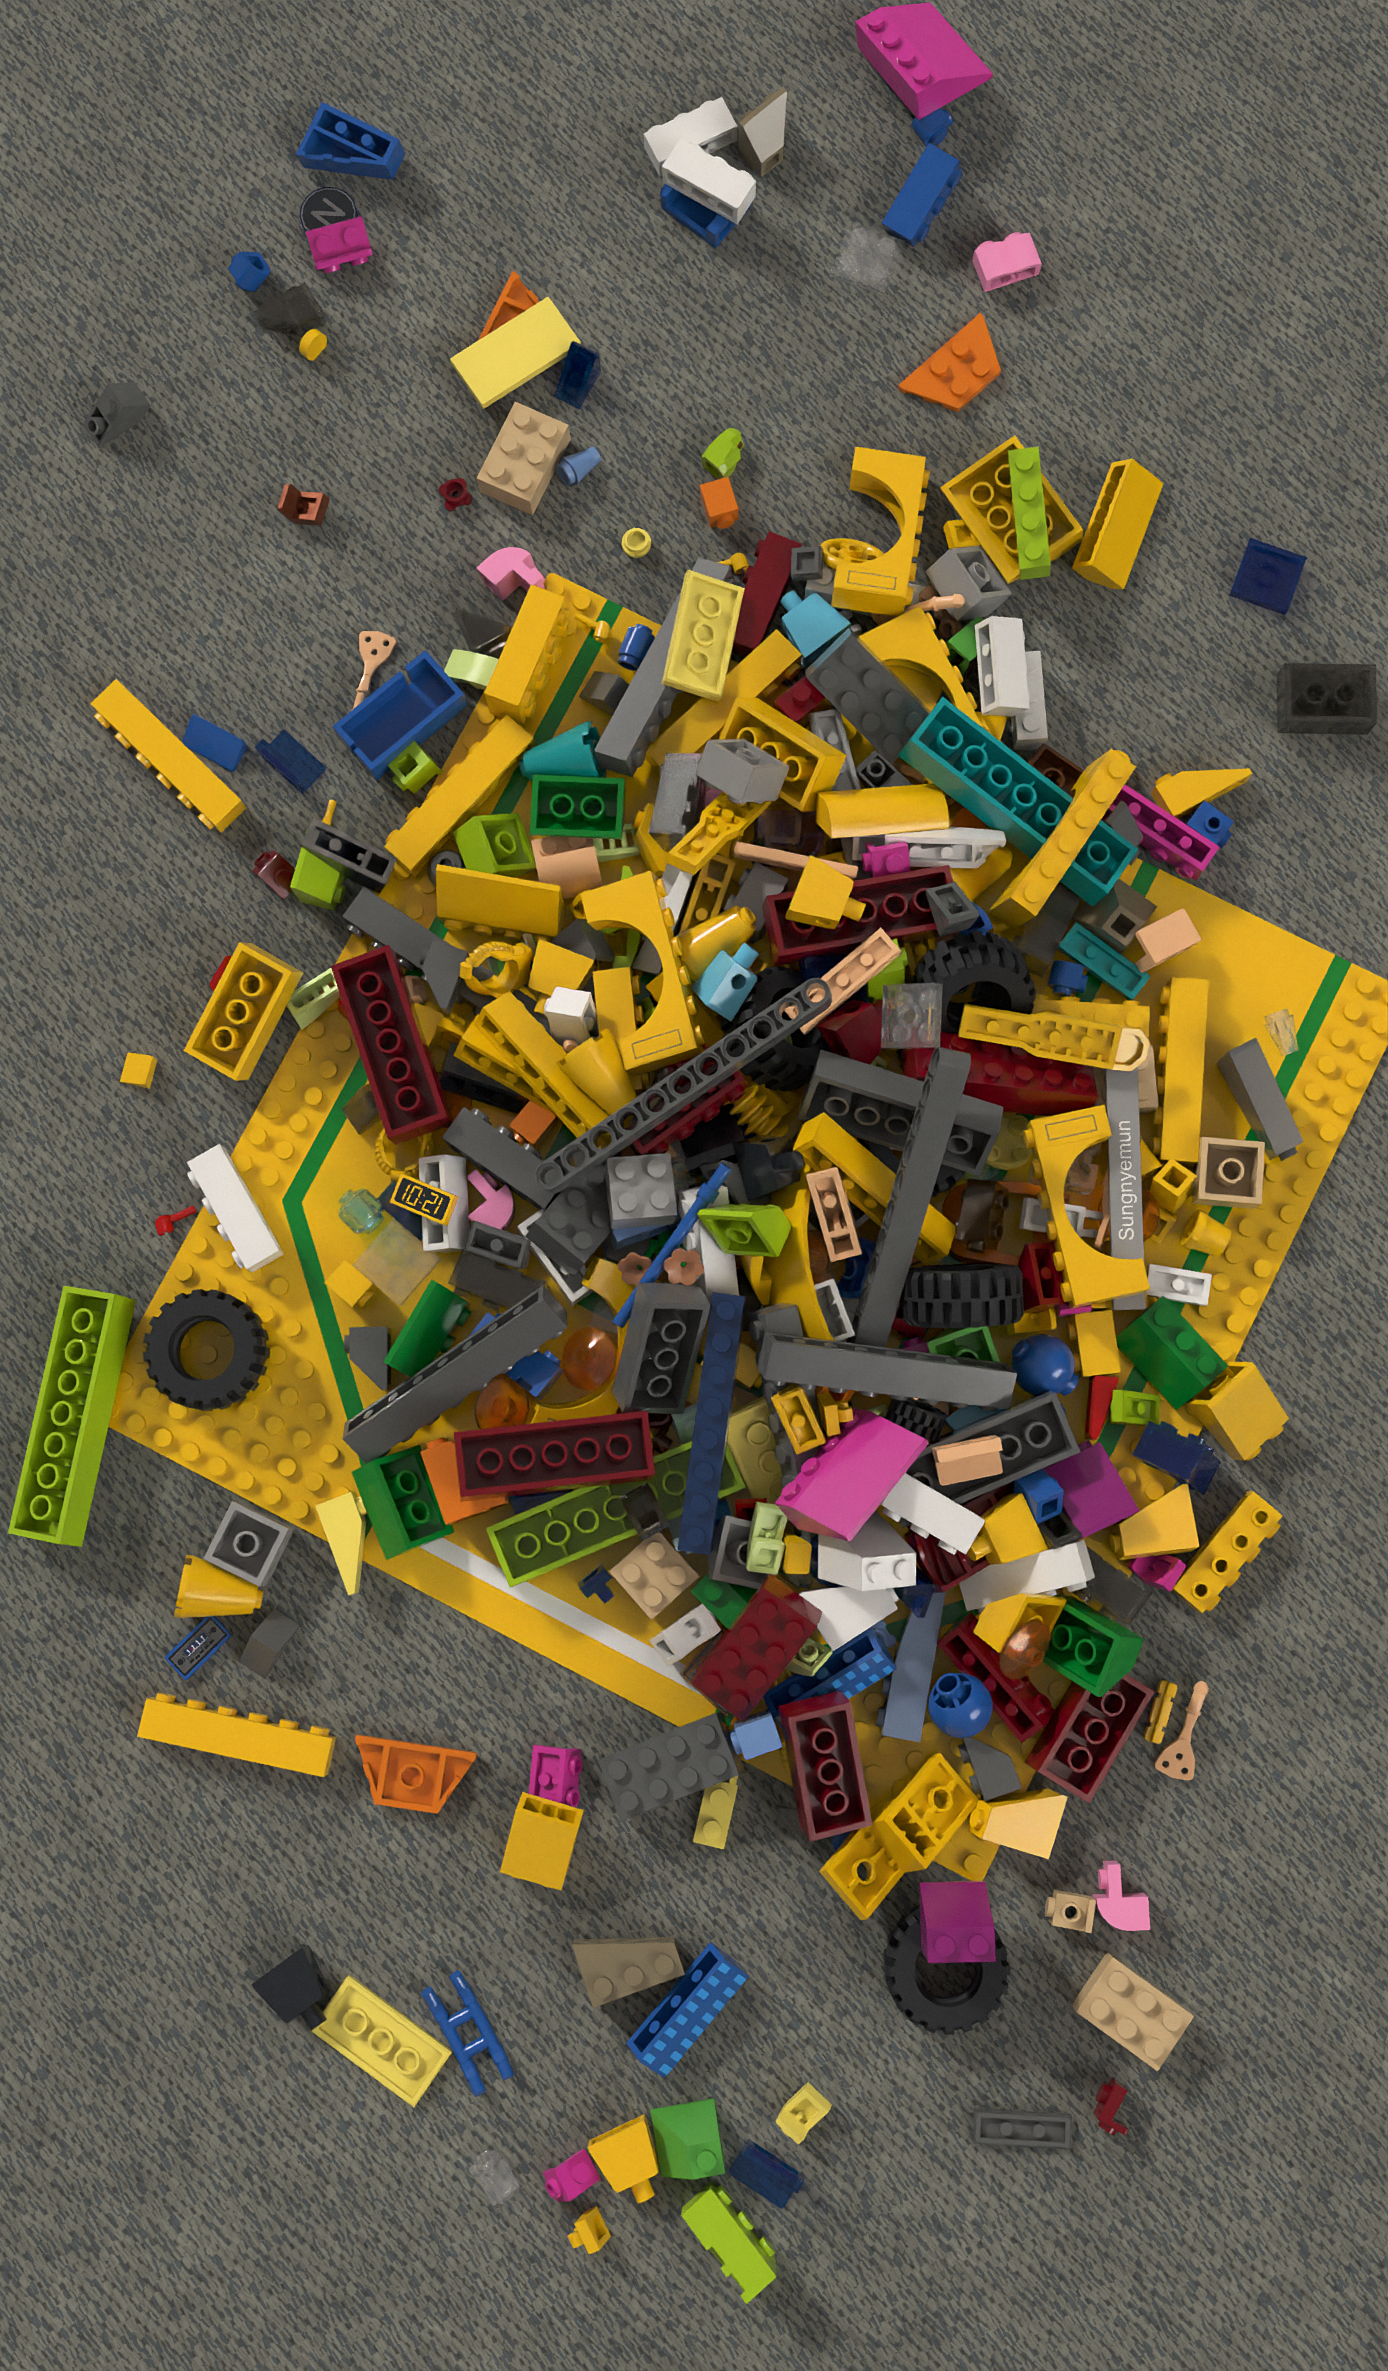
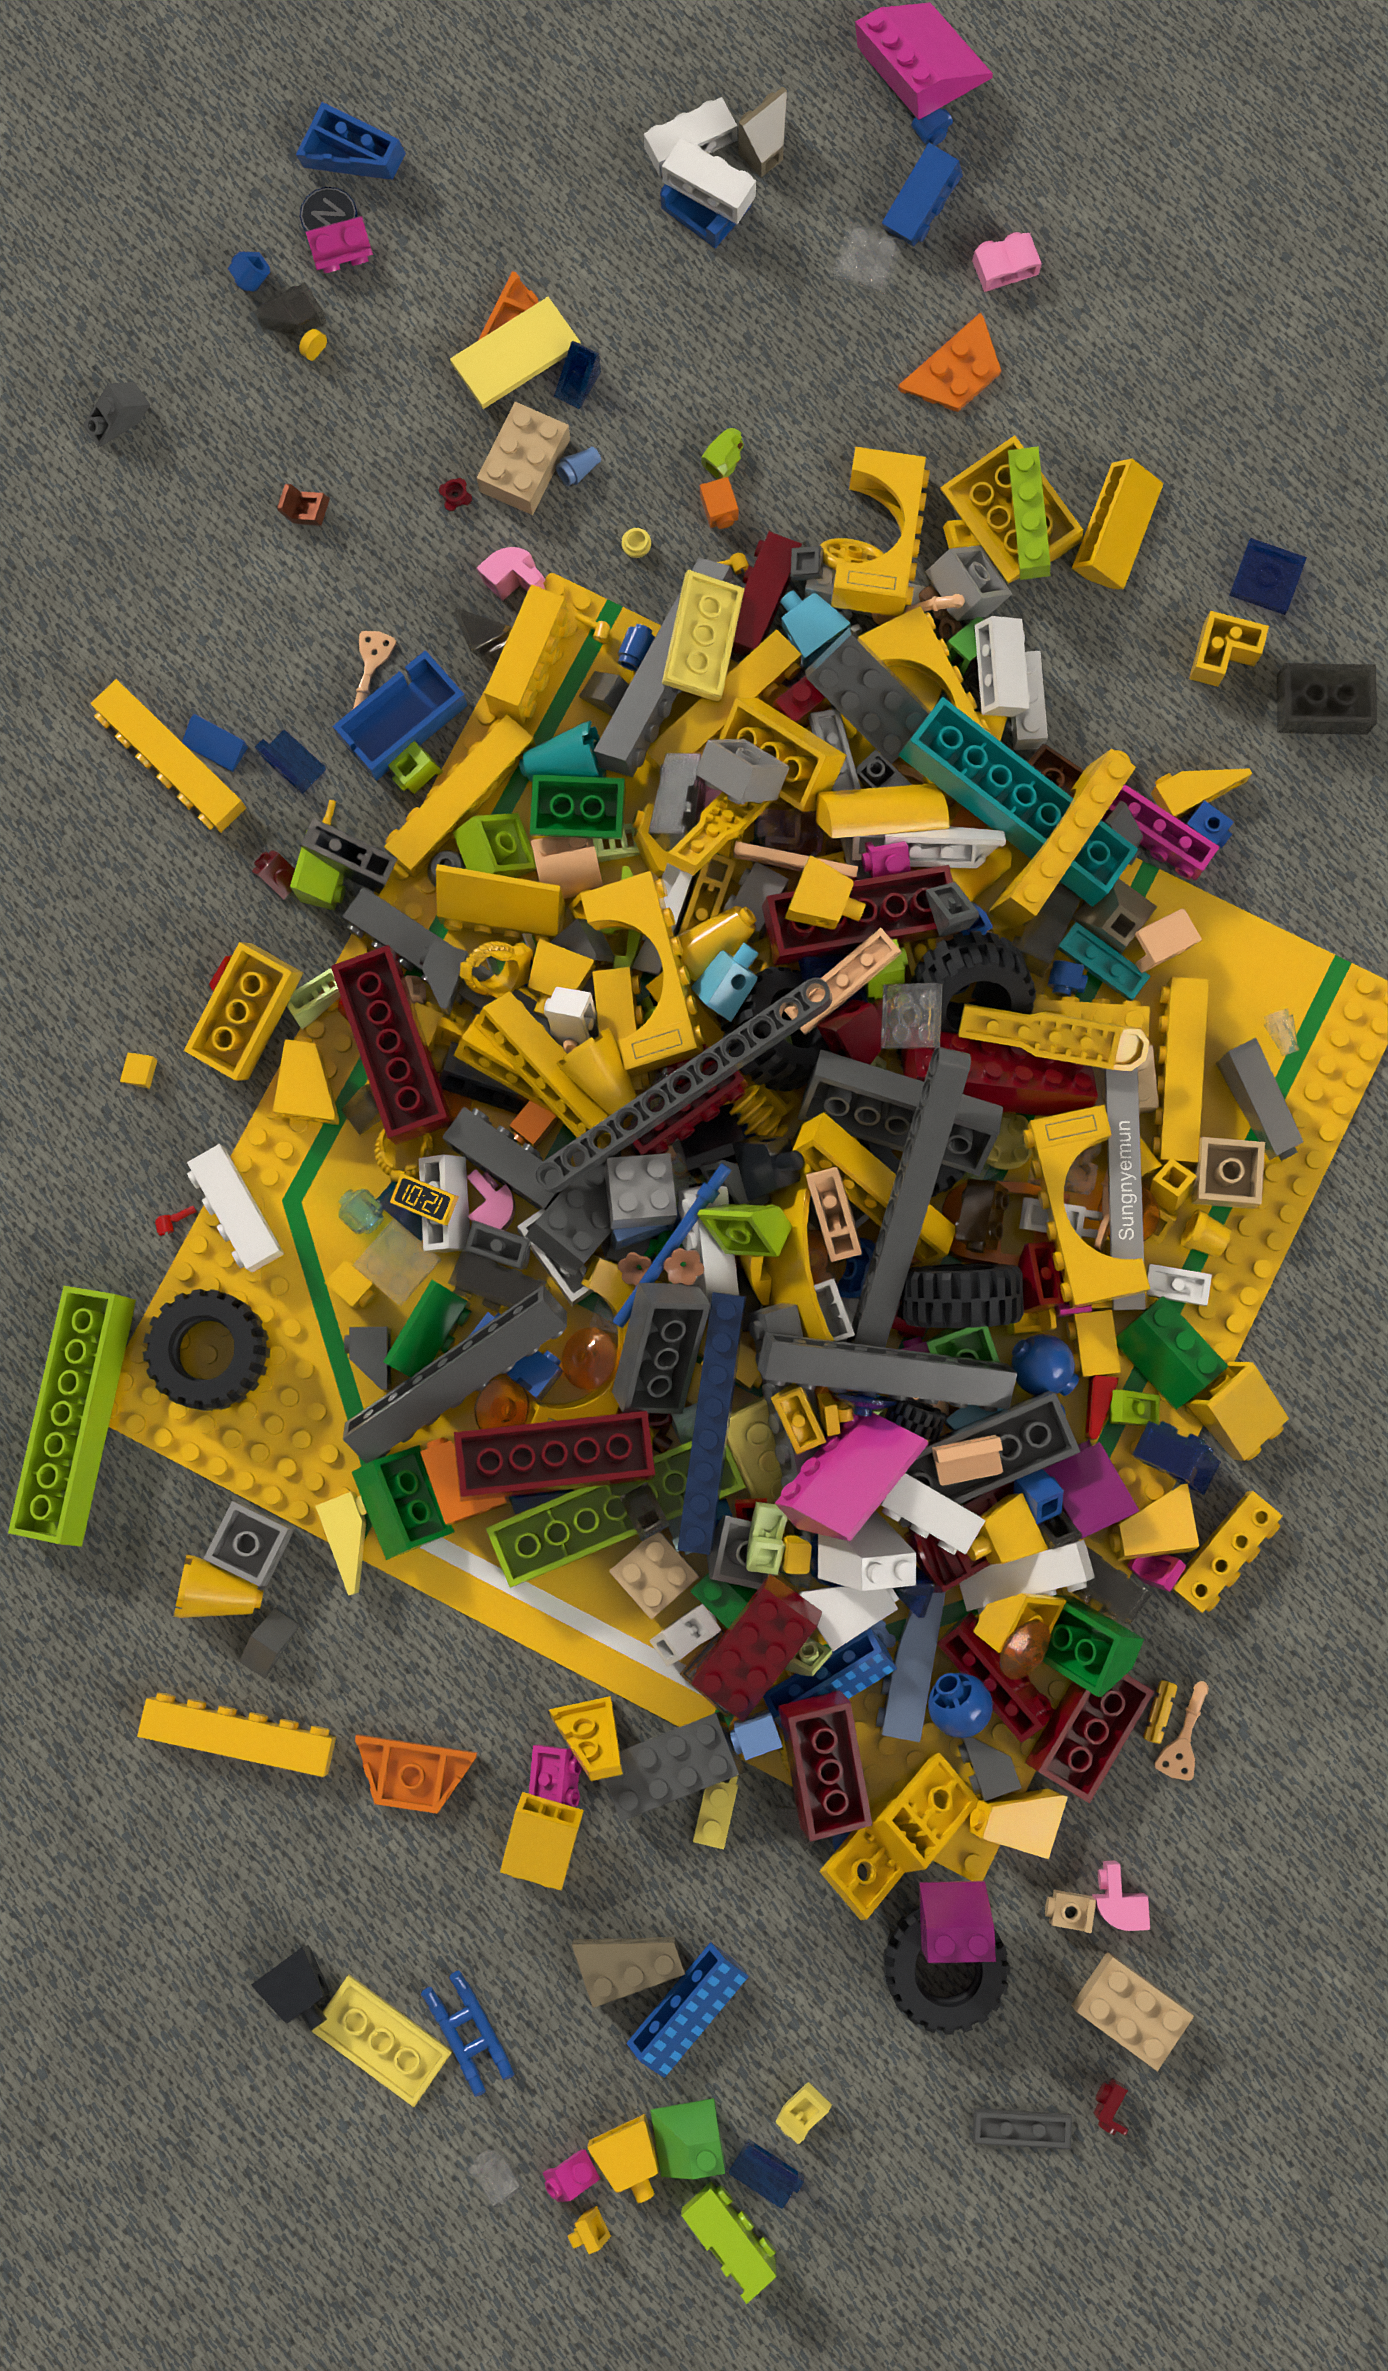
tile [164,1616,233,1681] -> none
yellowish green slope [444,649,499,690] -> none
clear blue tile [577,1563,614,1604] -> none
none -> yellow slope [273,1036,340,1125]
none -> yellow wing [549,1696,623,1781]
none -> clear blue dish [832,1390,897,1417]
none -> yellow brick [1189,611,1269,687]

